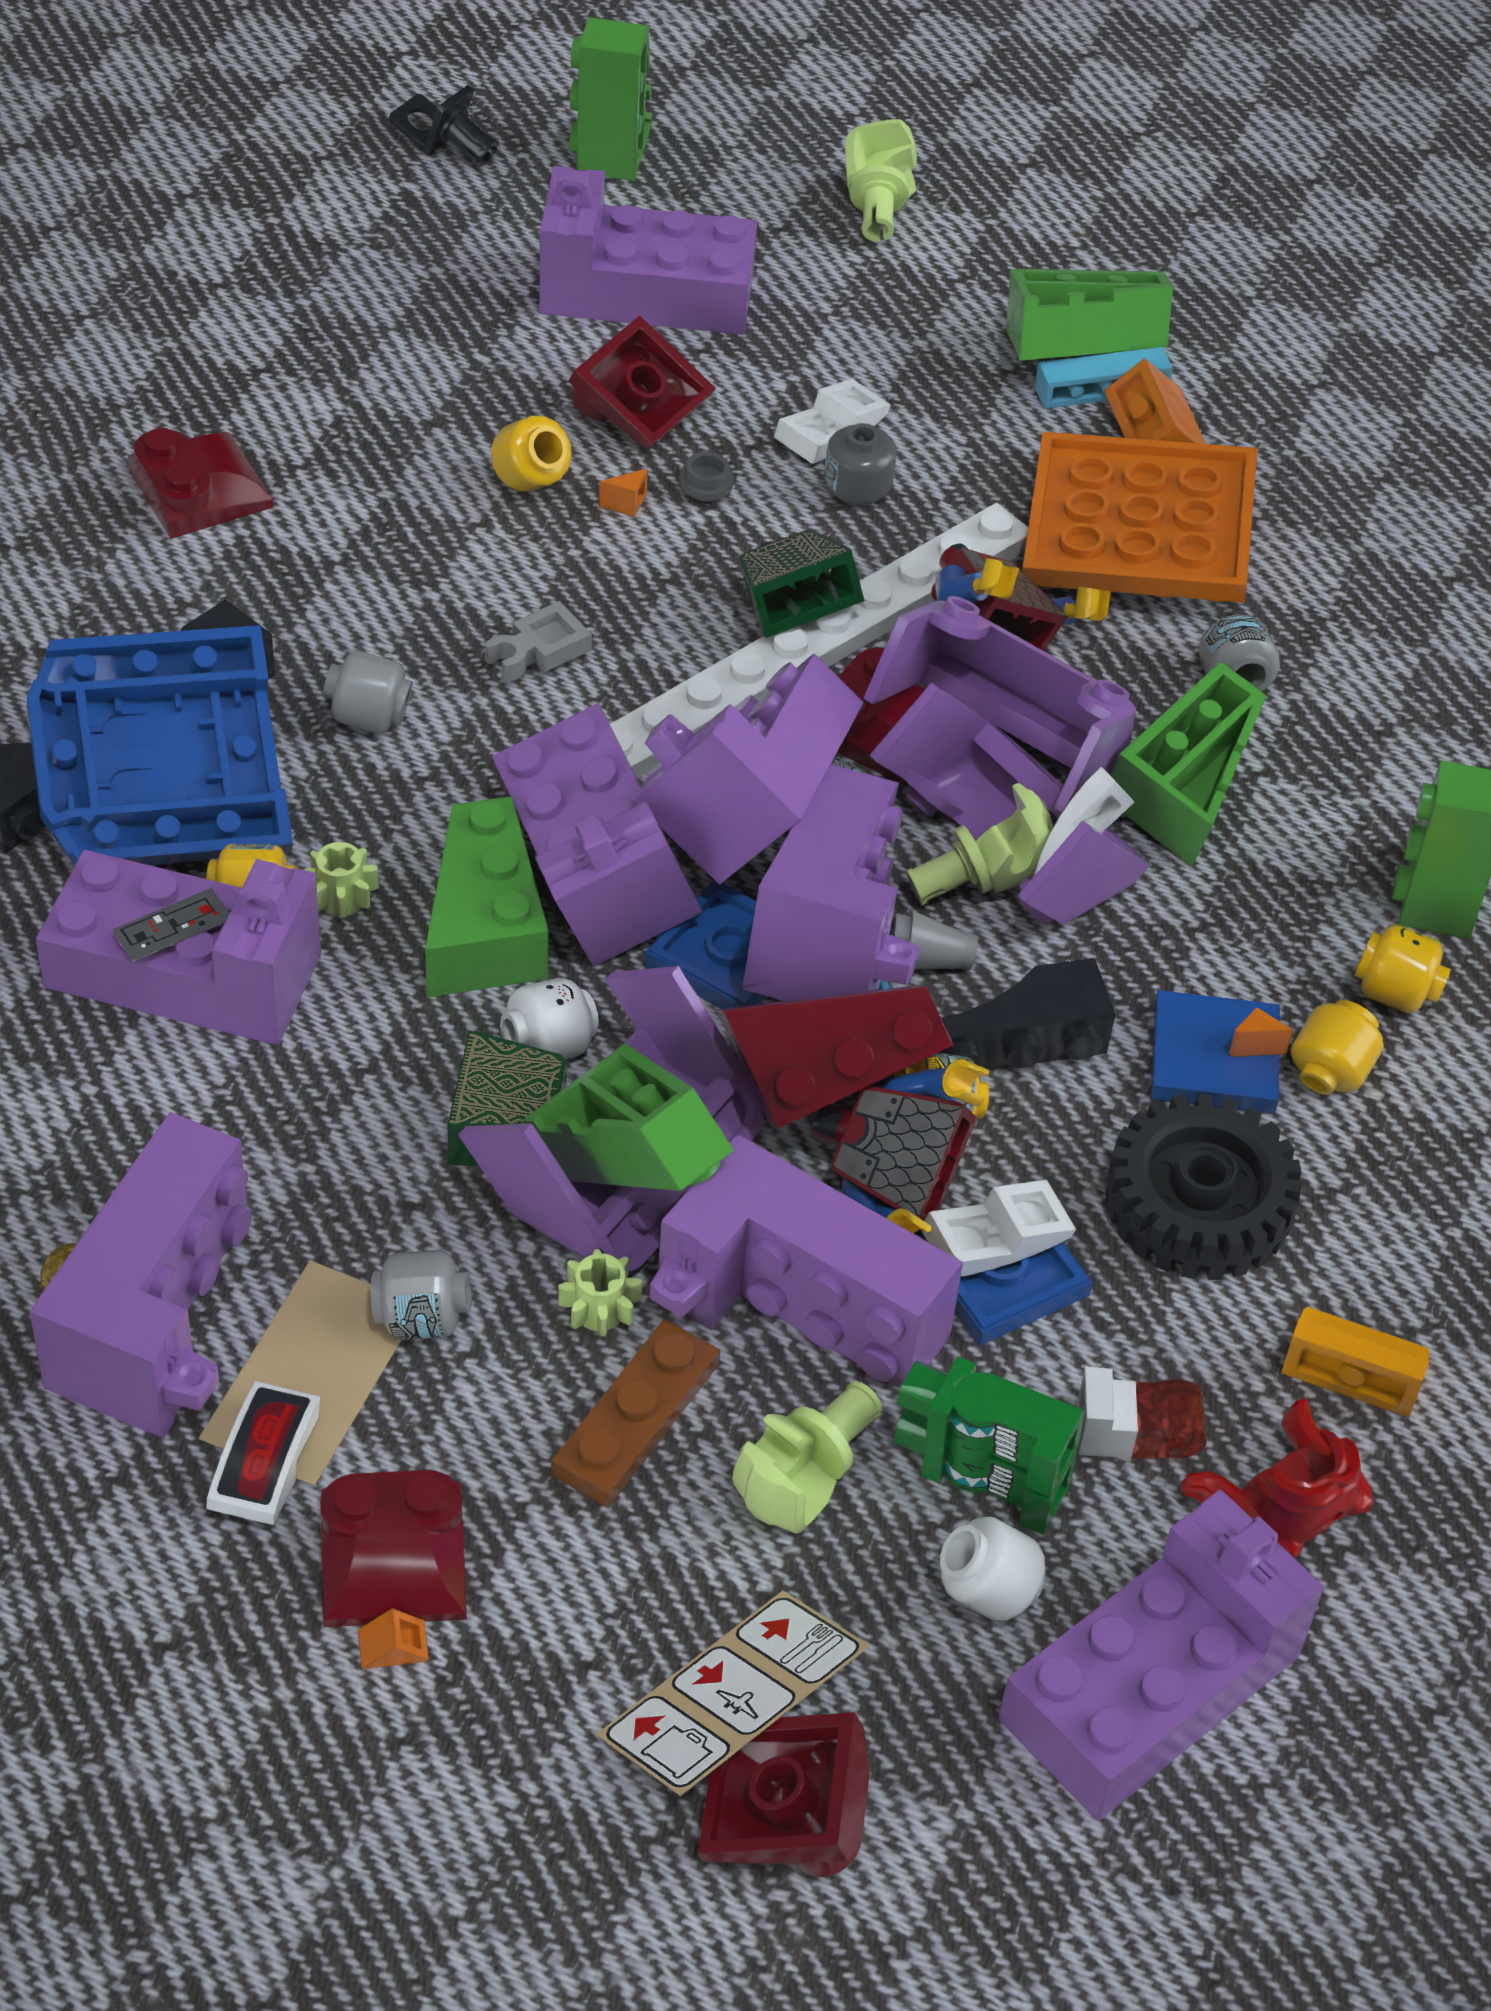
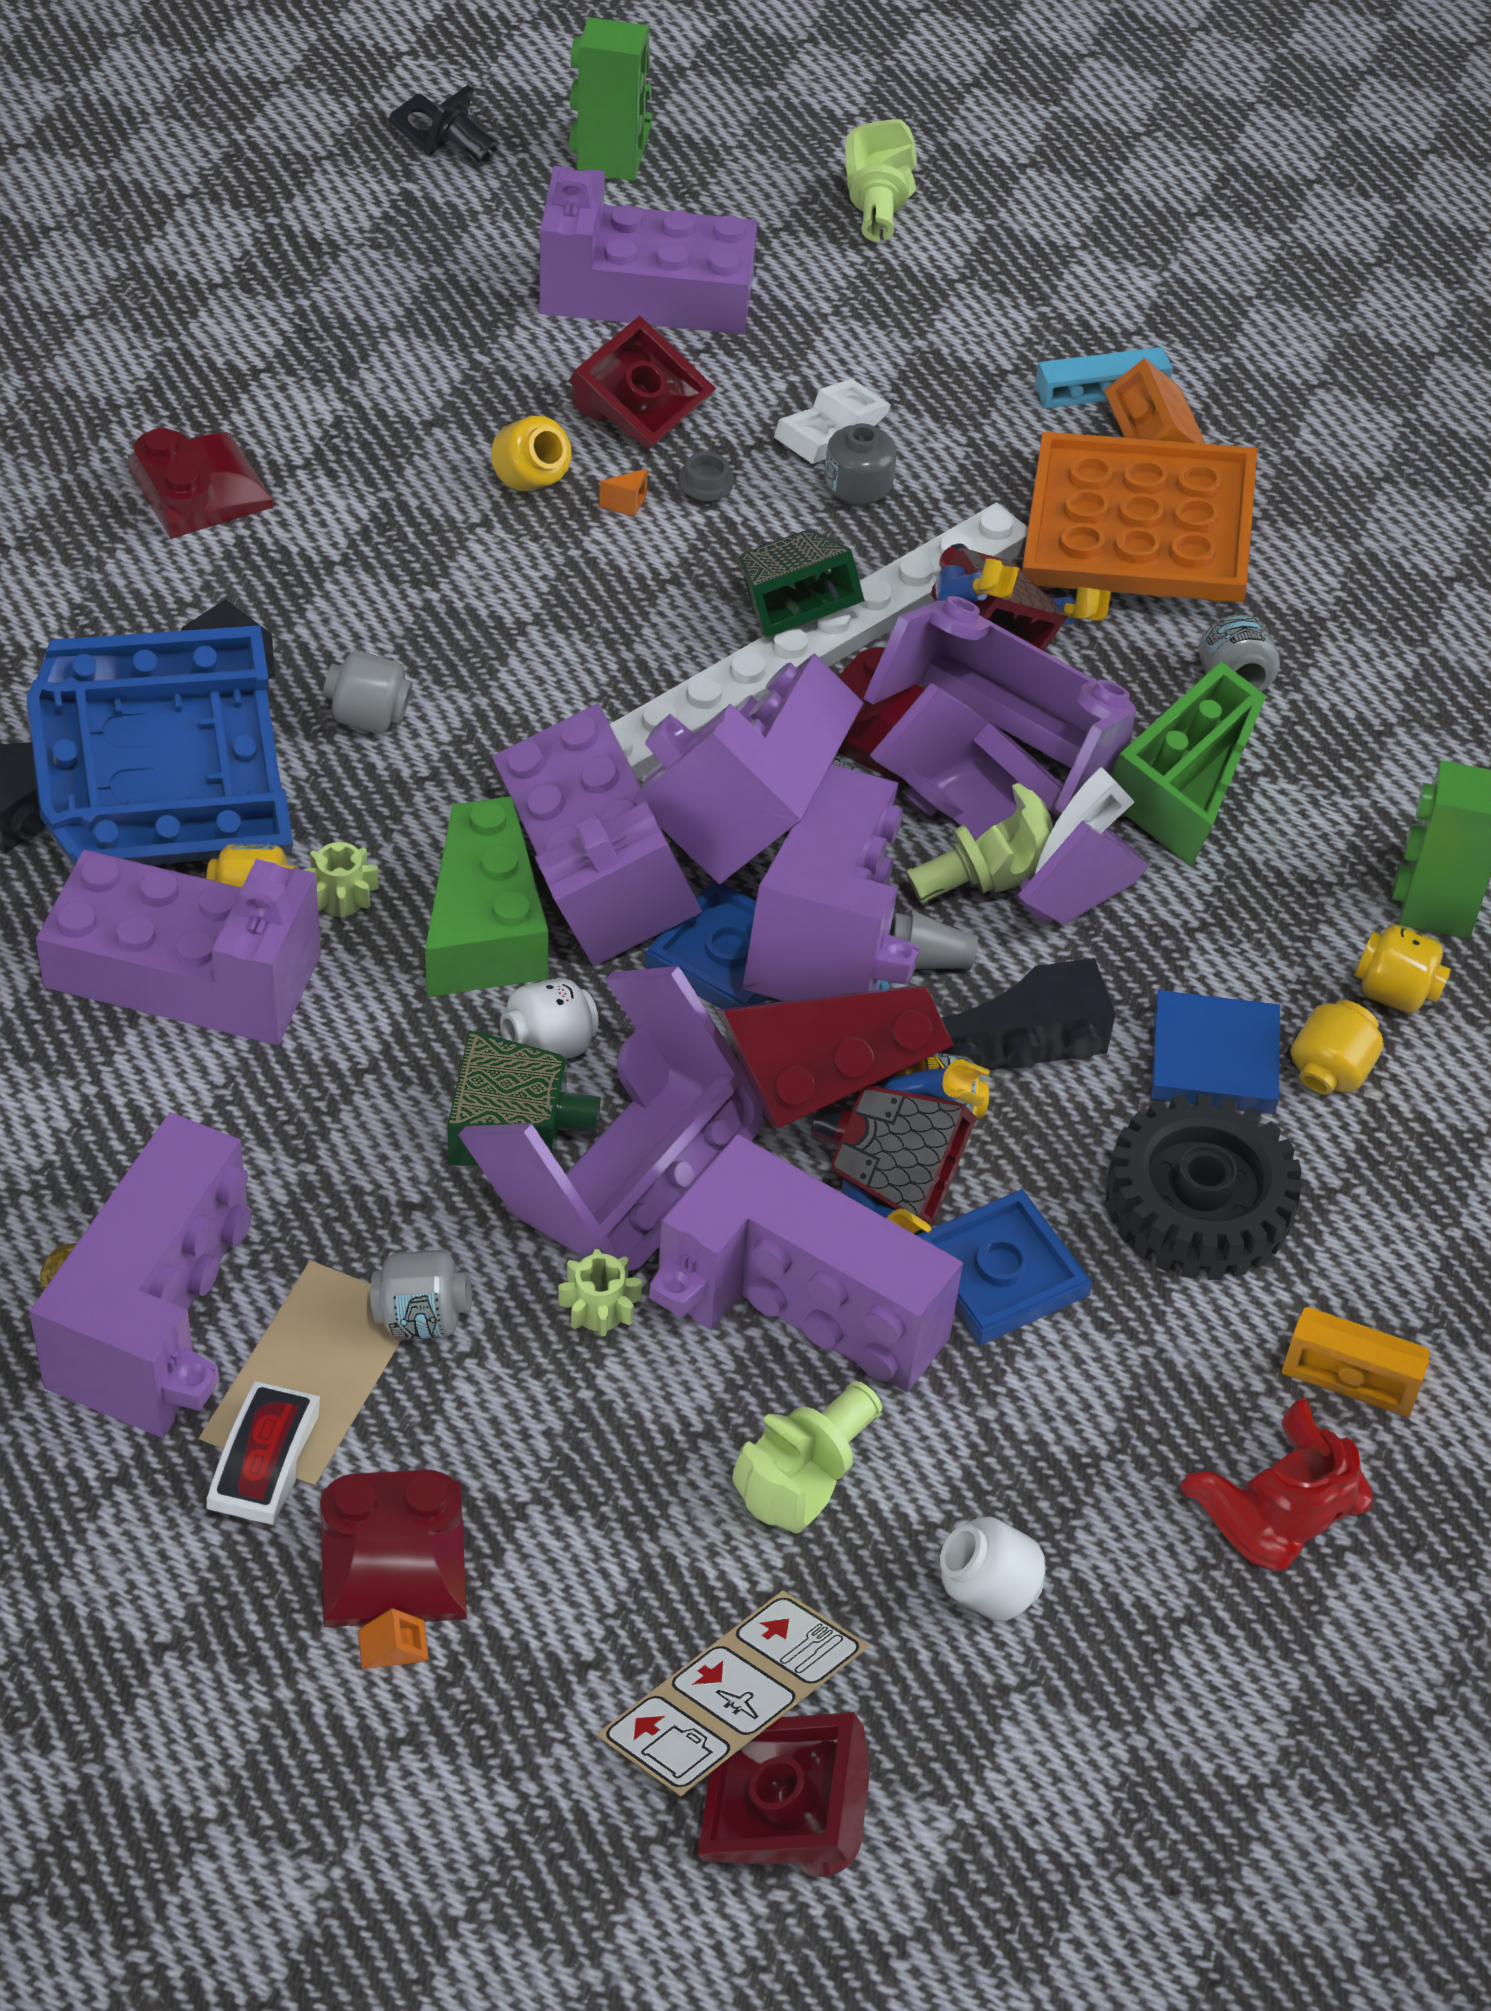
dark grey sticker [112,888,229,961] -> none
light grey plate [485,601,592,682] -> none
bright green wedge [522,1043,734,1191] -> none
dark orange plate [551,1319,720,1508] -> none
green hips [893,1356,1084,1535] -> none
white slope [921,1180,1076,1277] -> none
medium lavender hinge [998,1489,1324,1822] -> none
bright green wedge [1006,269,1173,361] -> none
leg [1077,1367,1207,1460] -> none
orange piece [1229,1008,1293,1057] -> none

